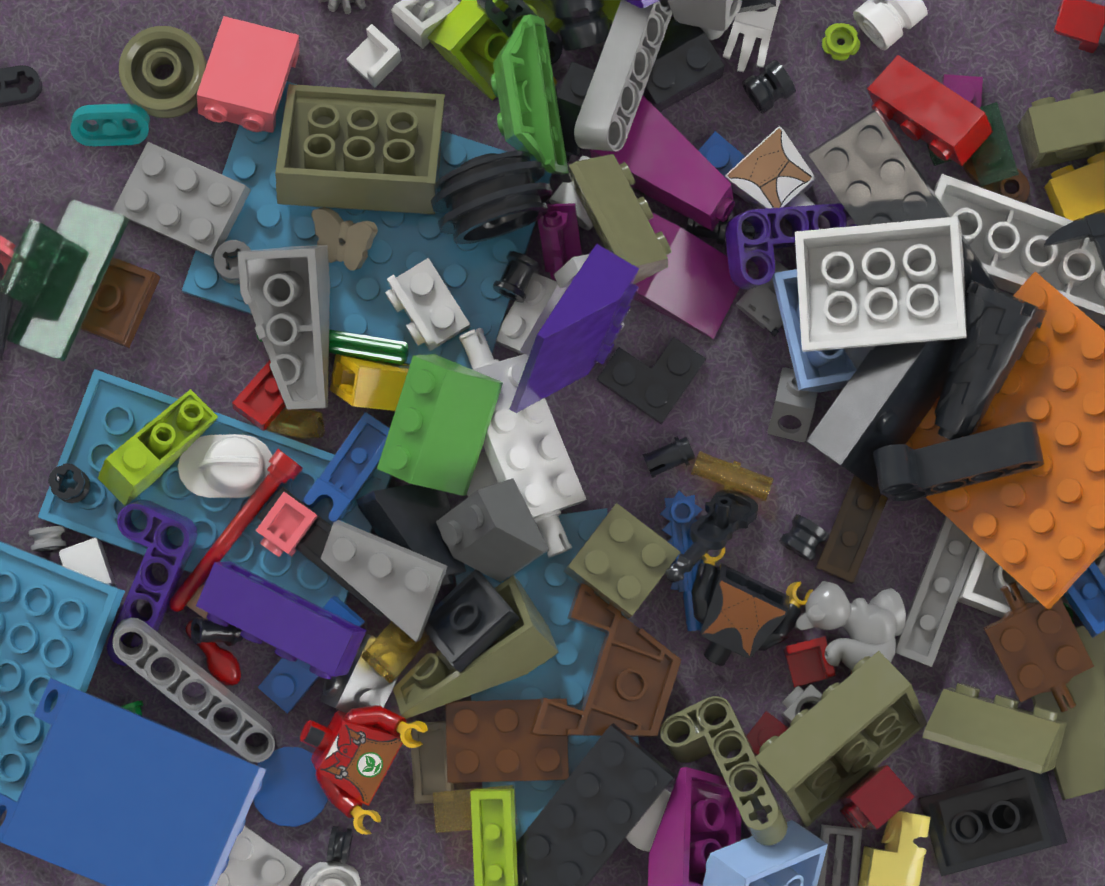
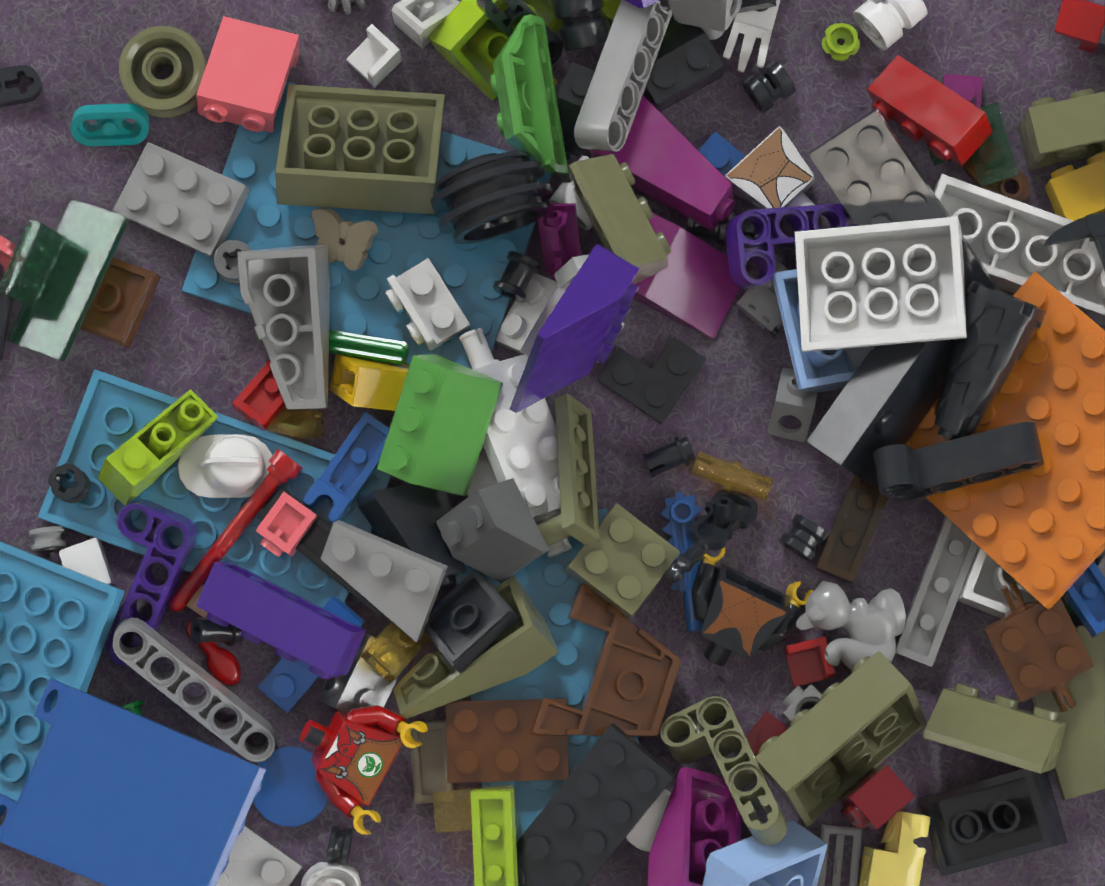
none -> olive piece [537,393,600,547]

